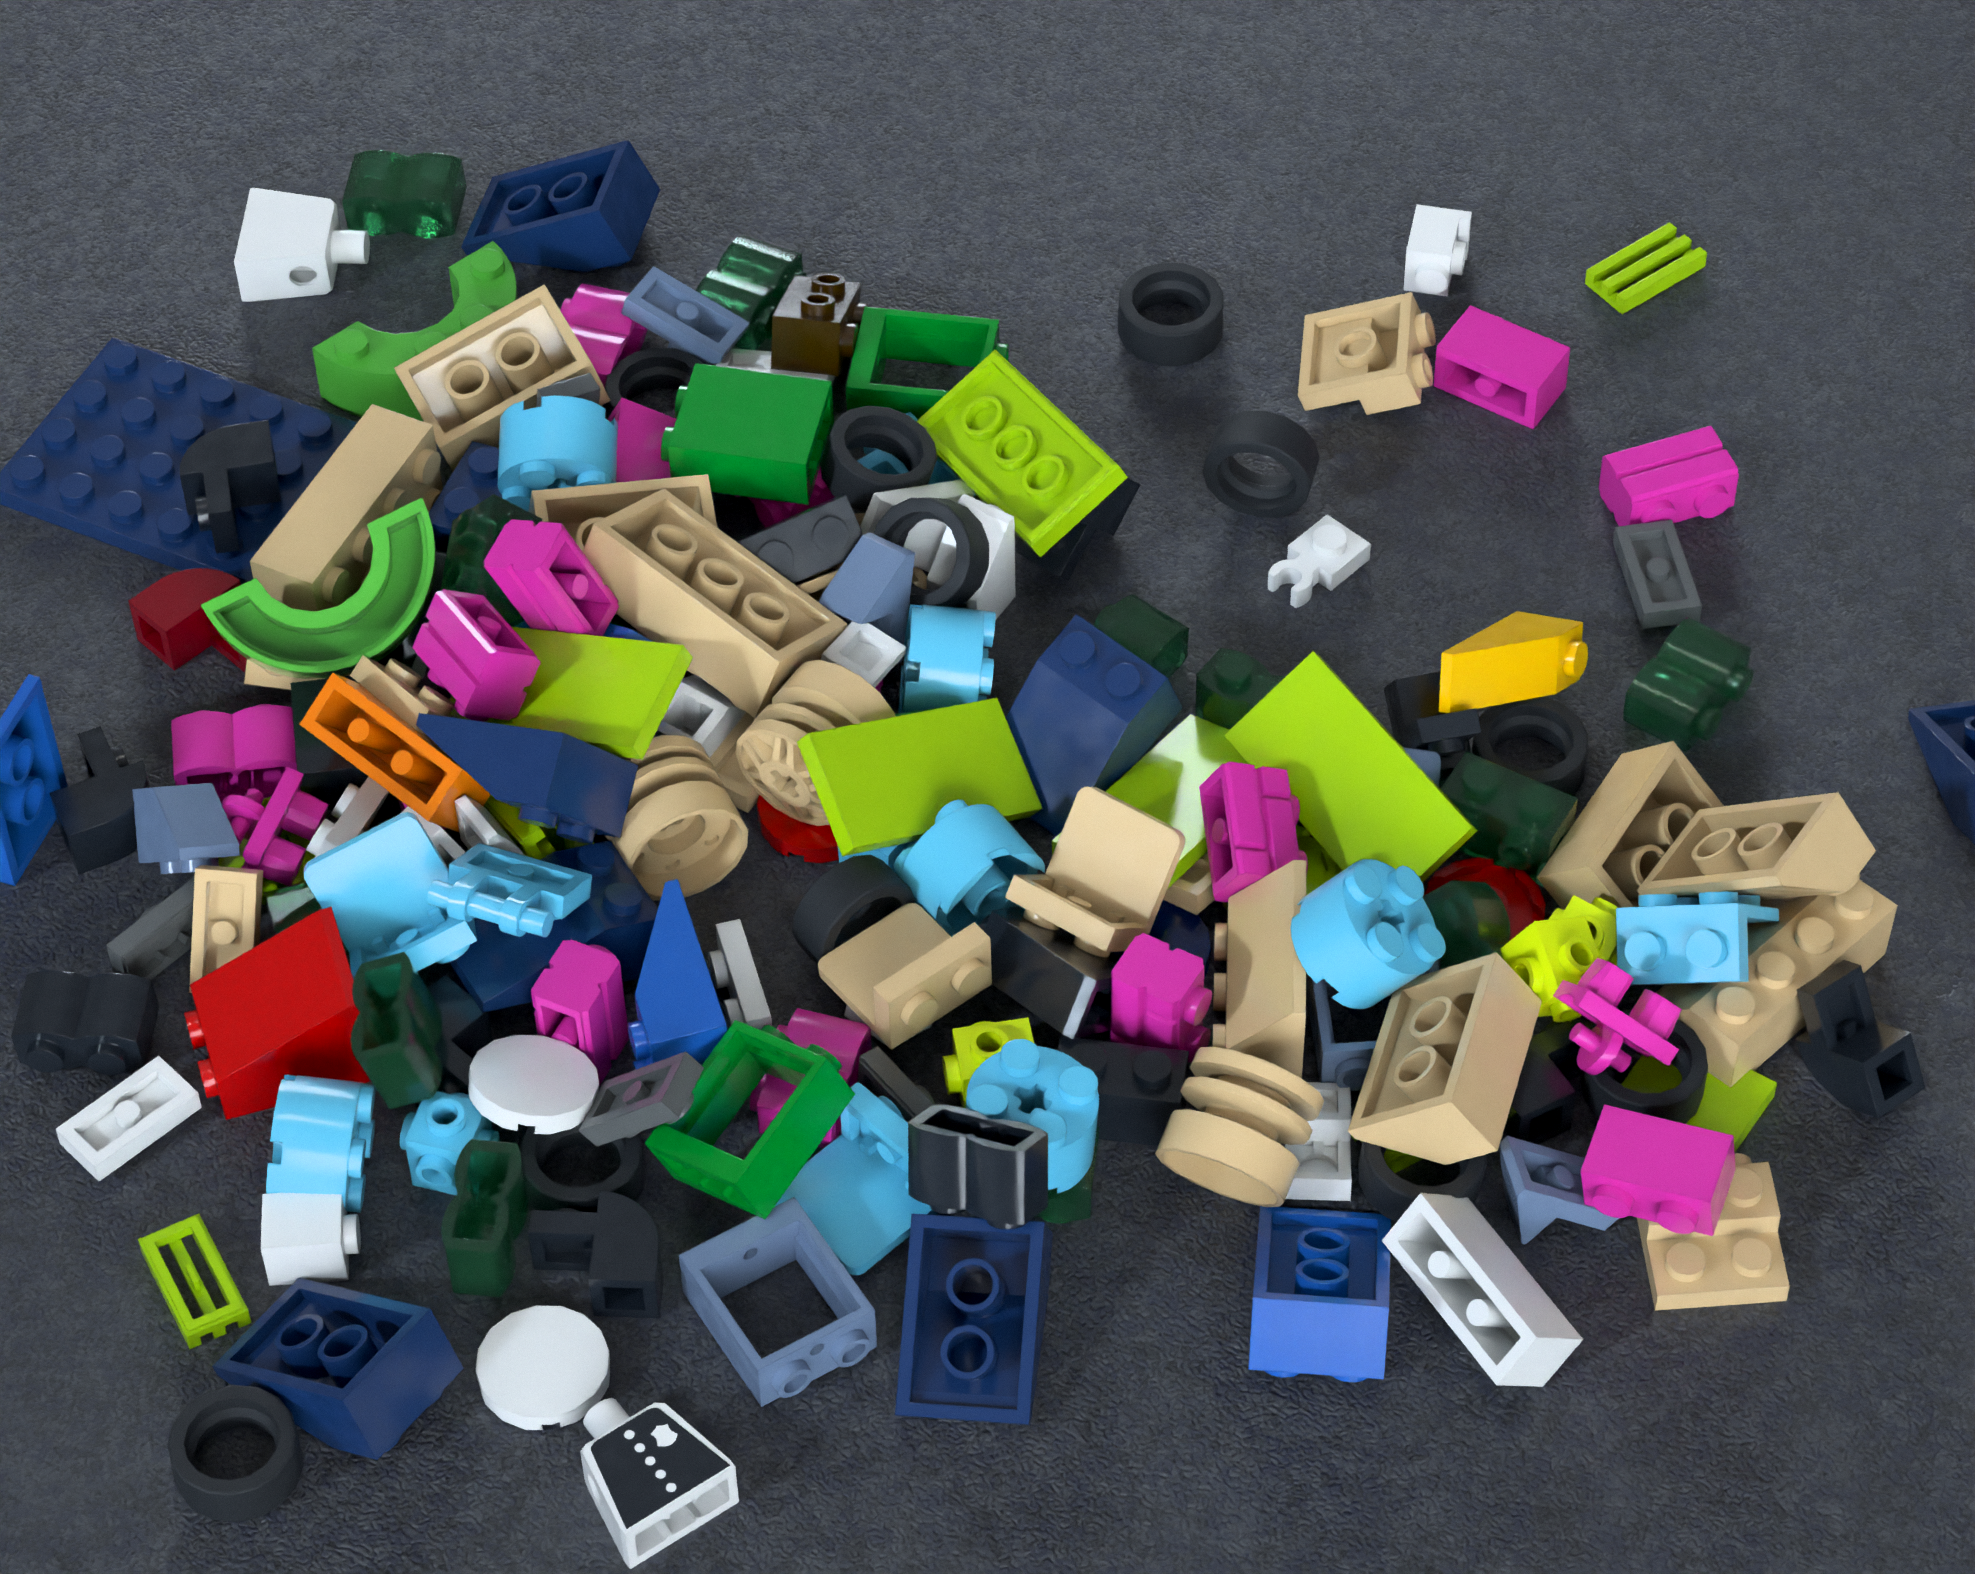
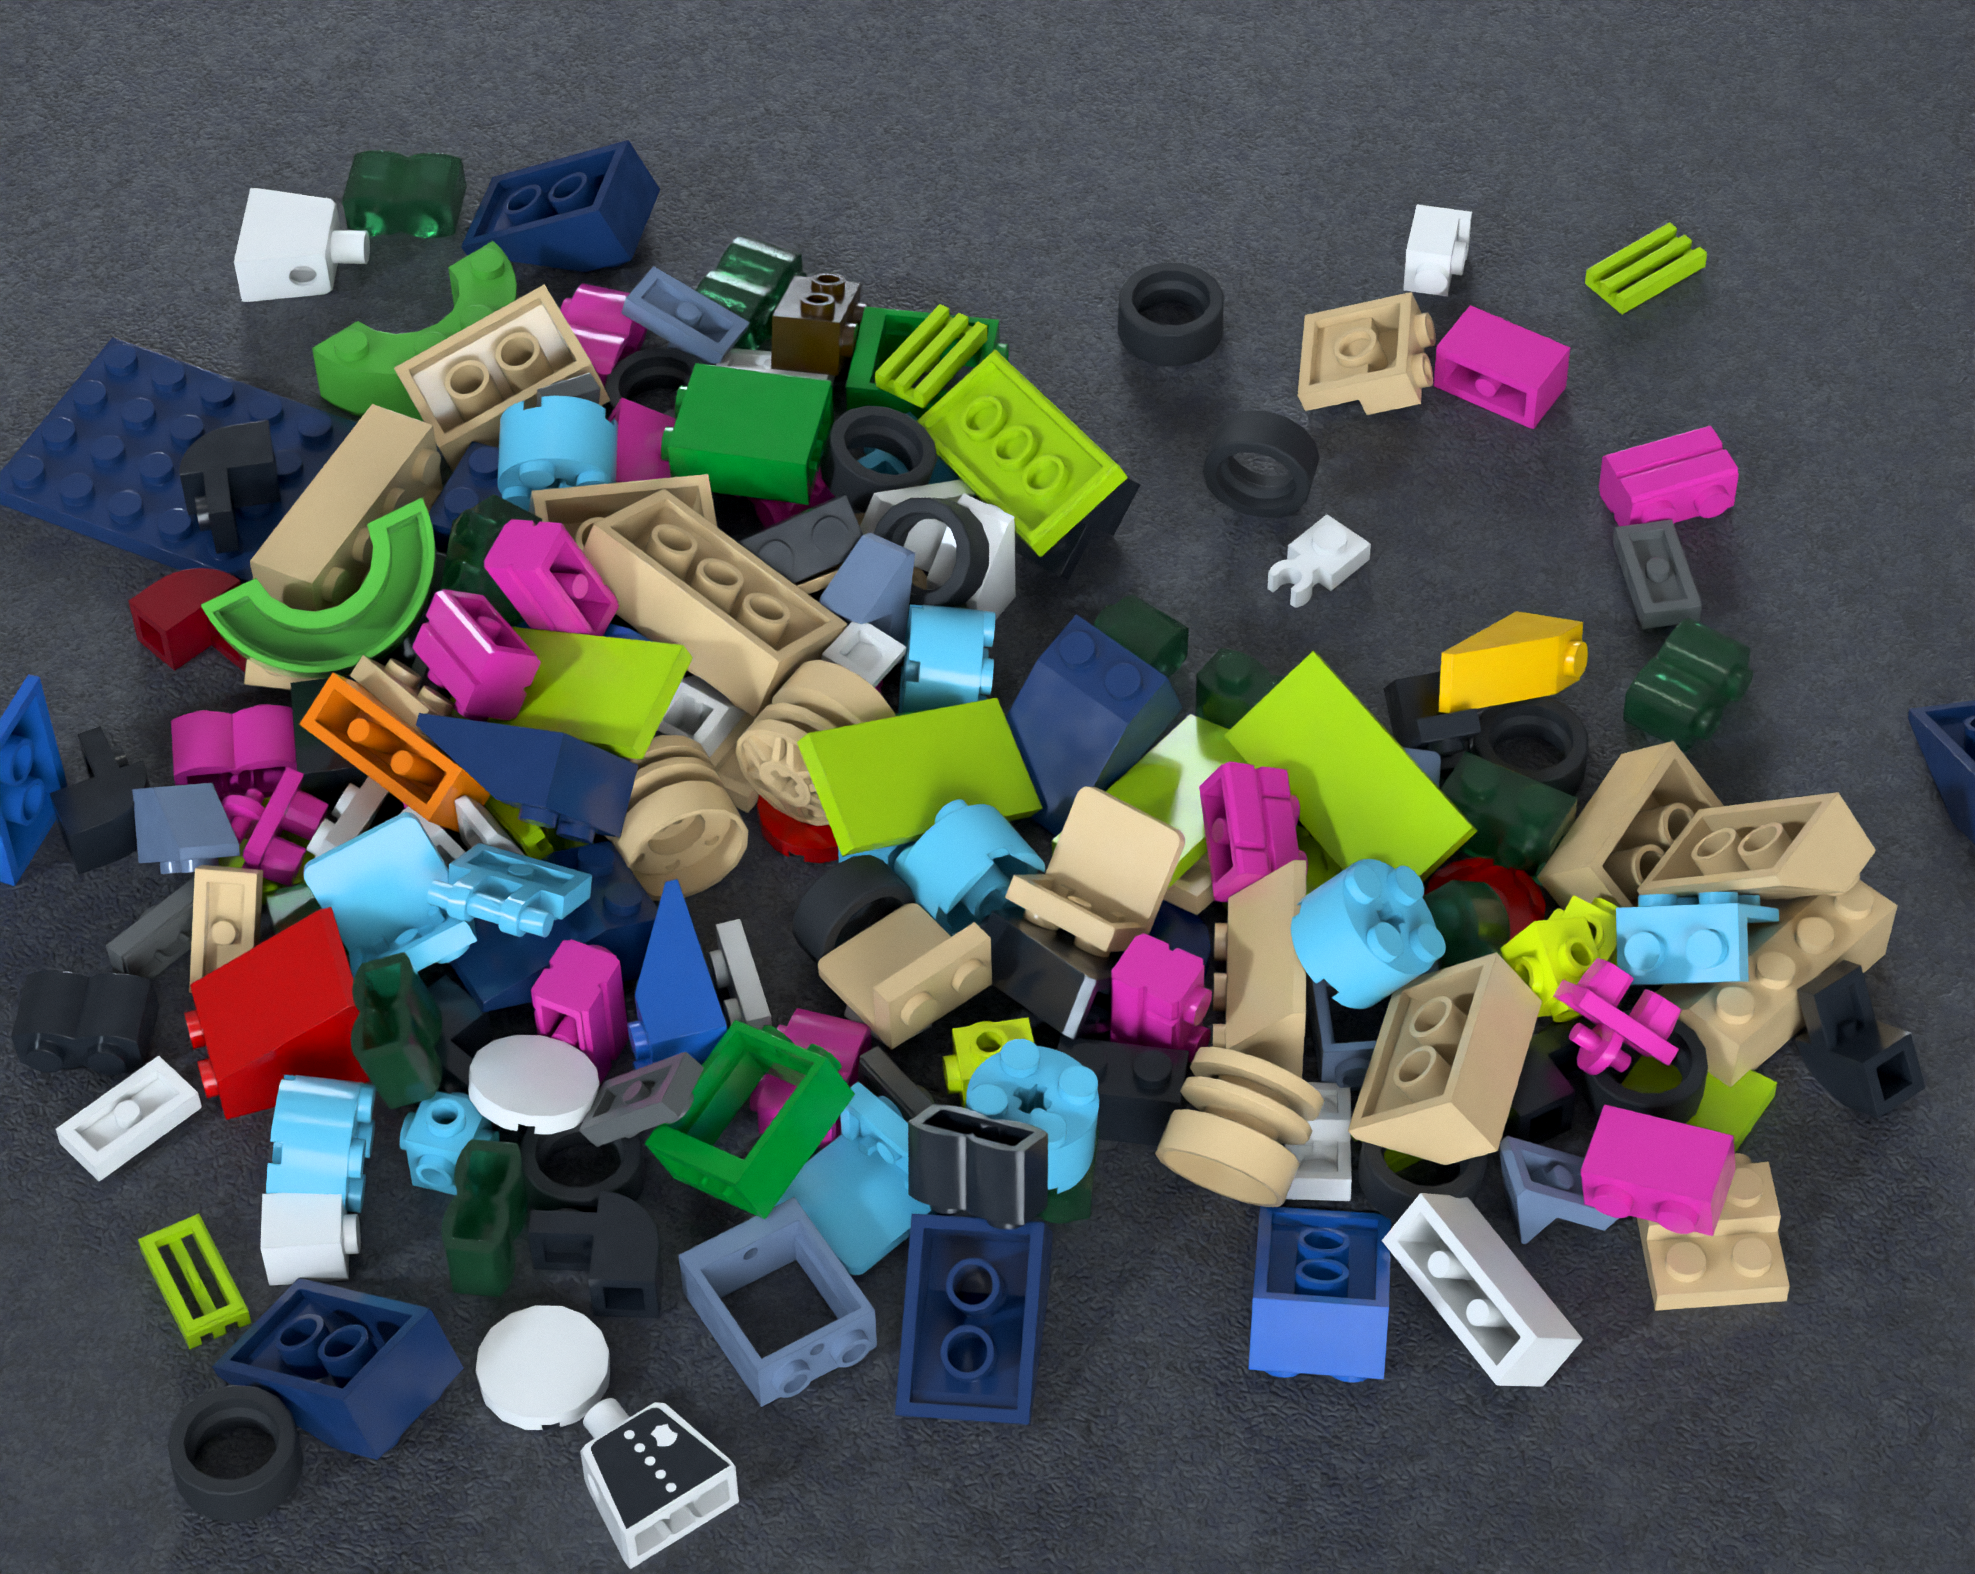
none -> lime tile [875,304,988,409]

